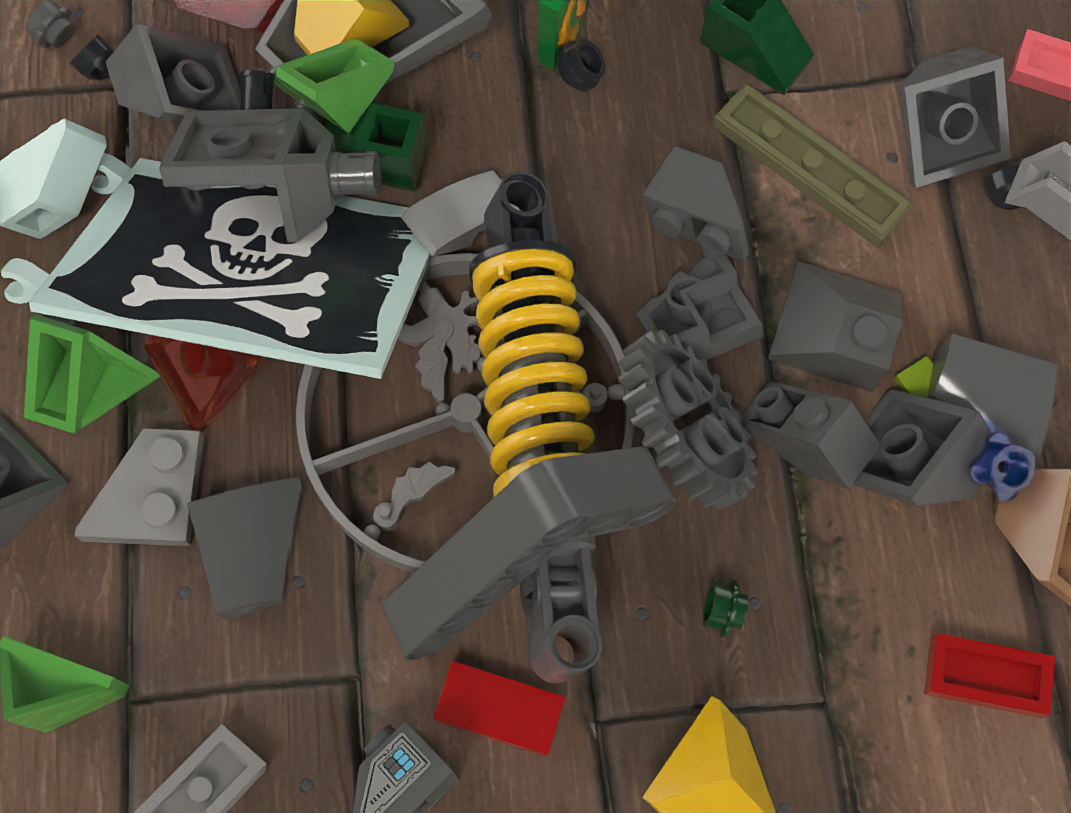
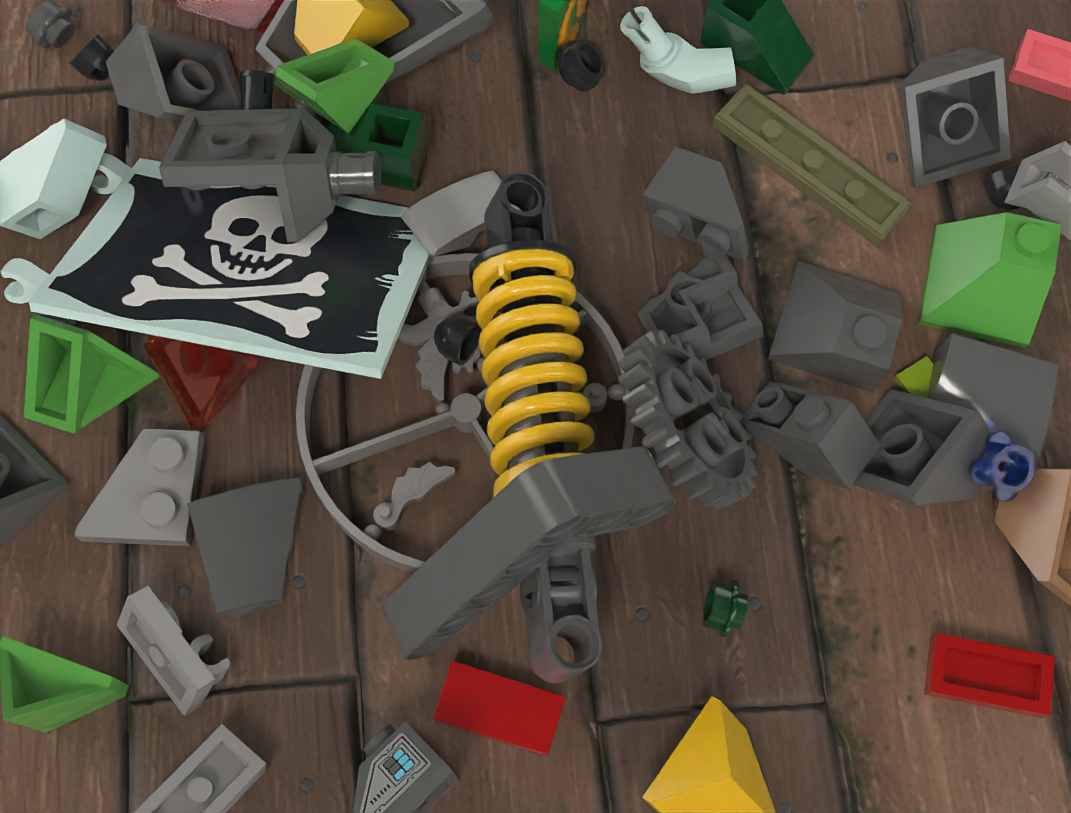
none -> light grey plate [117,586,231,717]
none -> black hinge [434,316,482,366]
none -> light aqua arm [620,6,736,94]
none -> bright green slope [918,212,1062,348]

